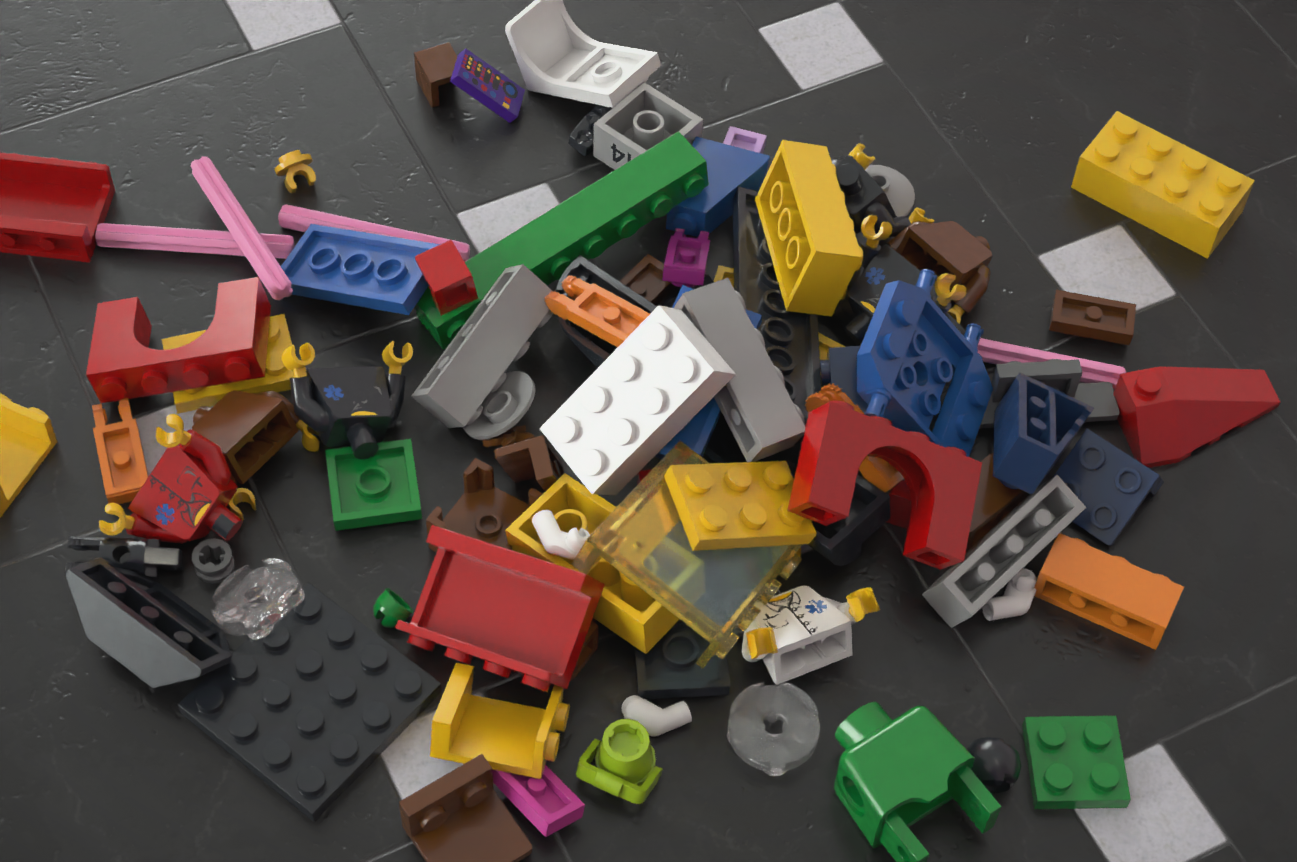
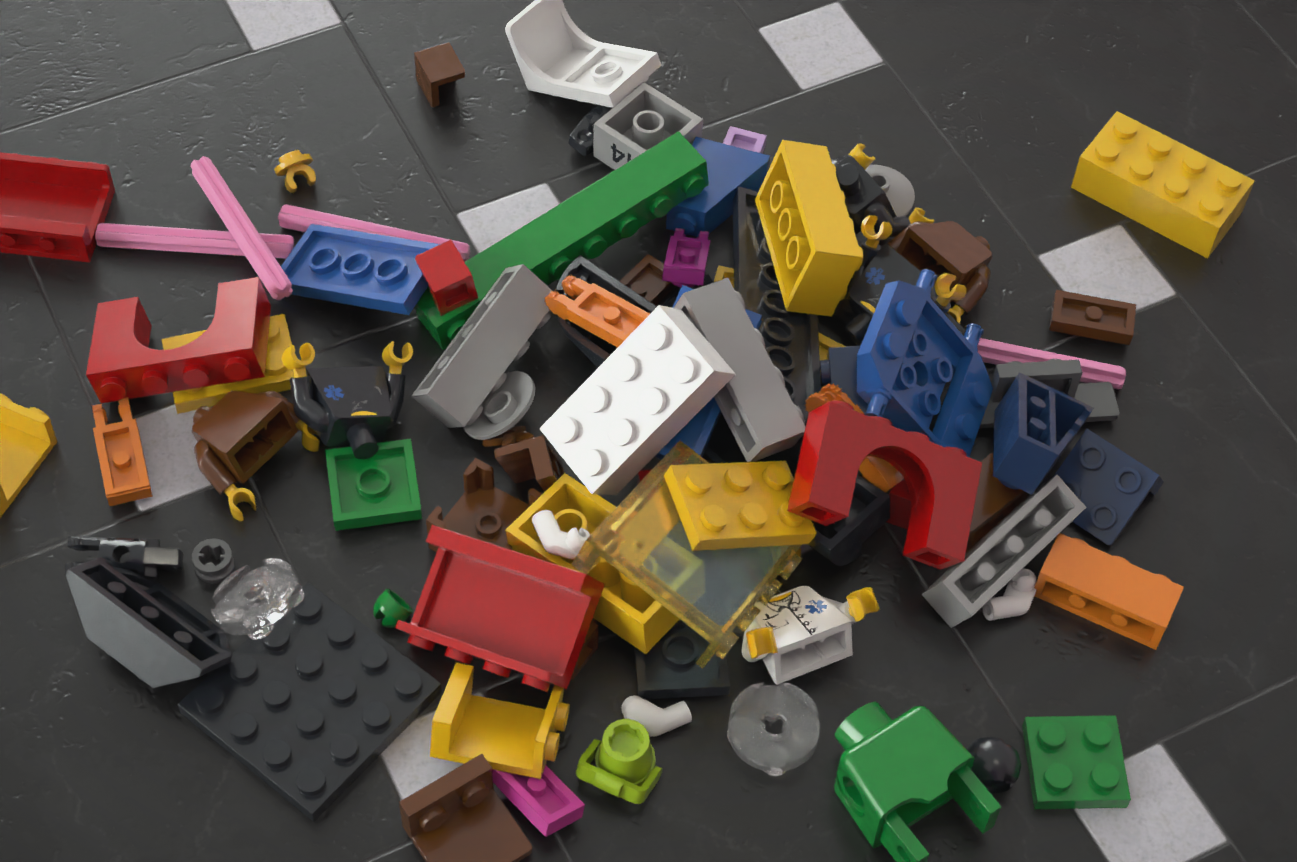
red torso [99,414,243,544] -> none
dark purple tile [450,48,525,123] -> none
red wedge [1113,366,1281,468] -> none

